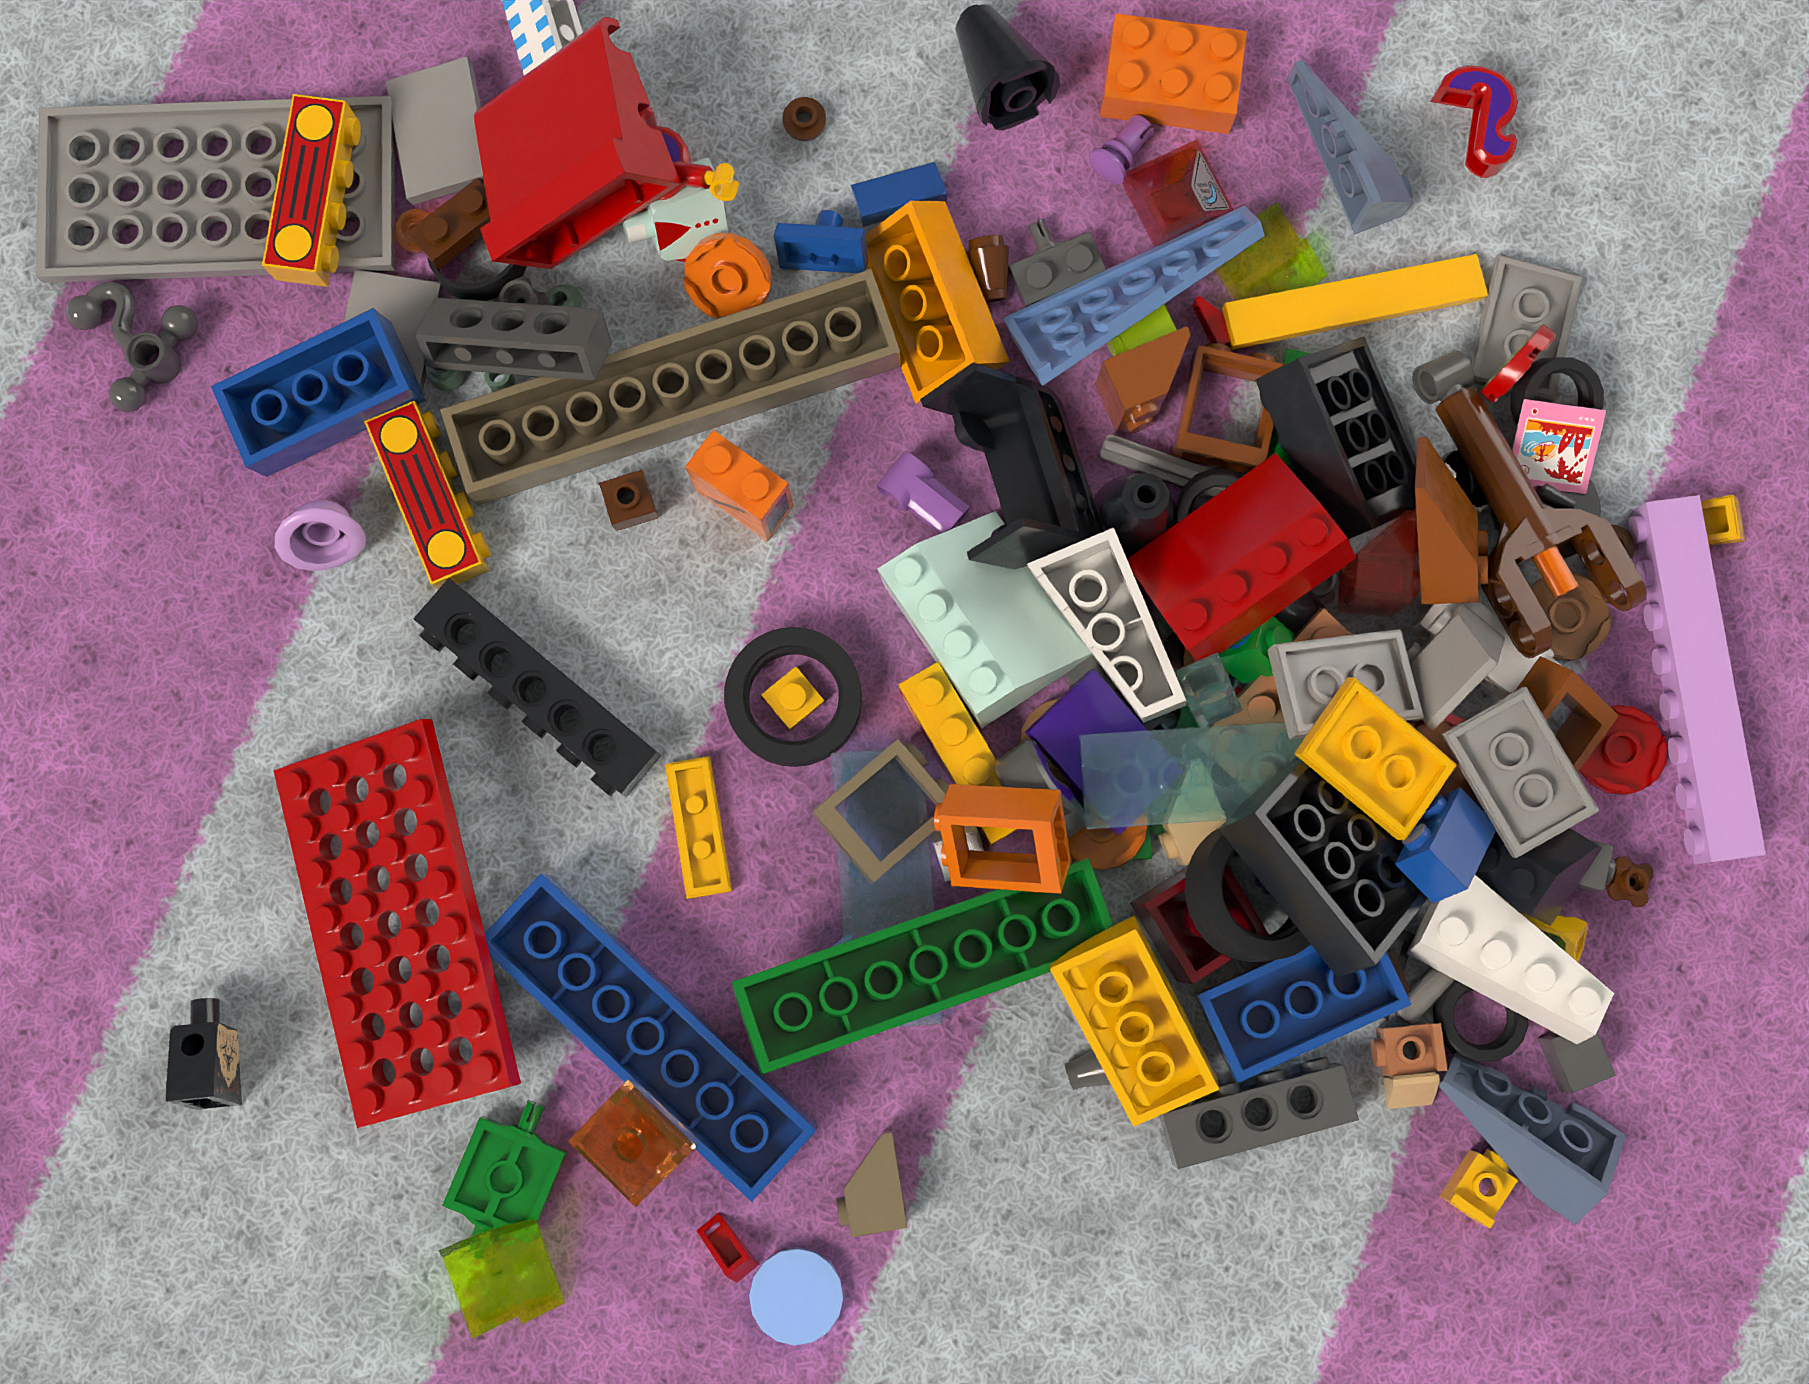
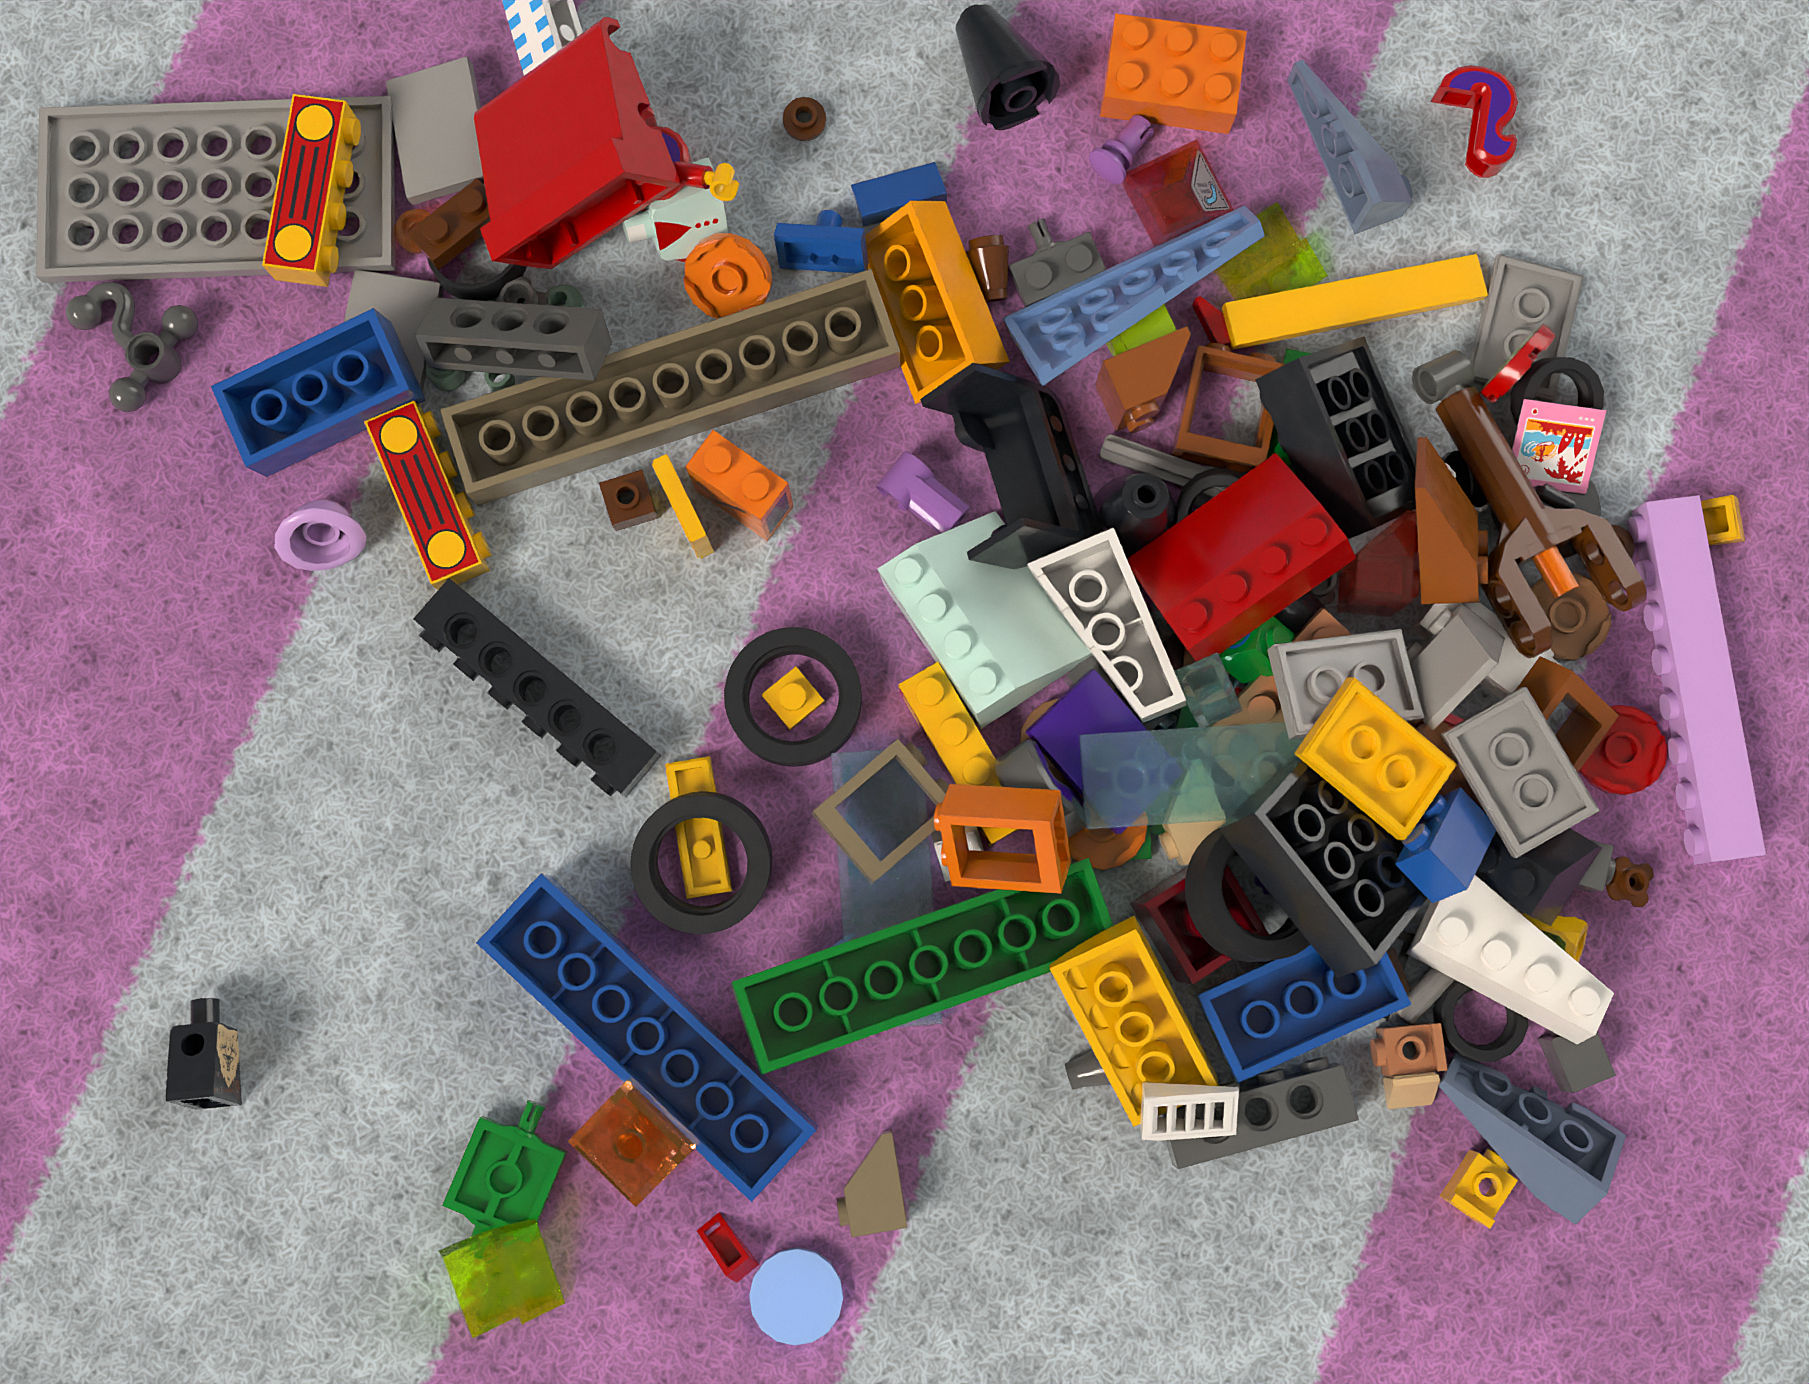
red piece [273,719,521,1128] -> none
none -> black tyre [630,791,773,934]
none -> yellow tile [652,454,714,559]
none -> white slope [1140,1082,1239,1141]

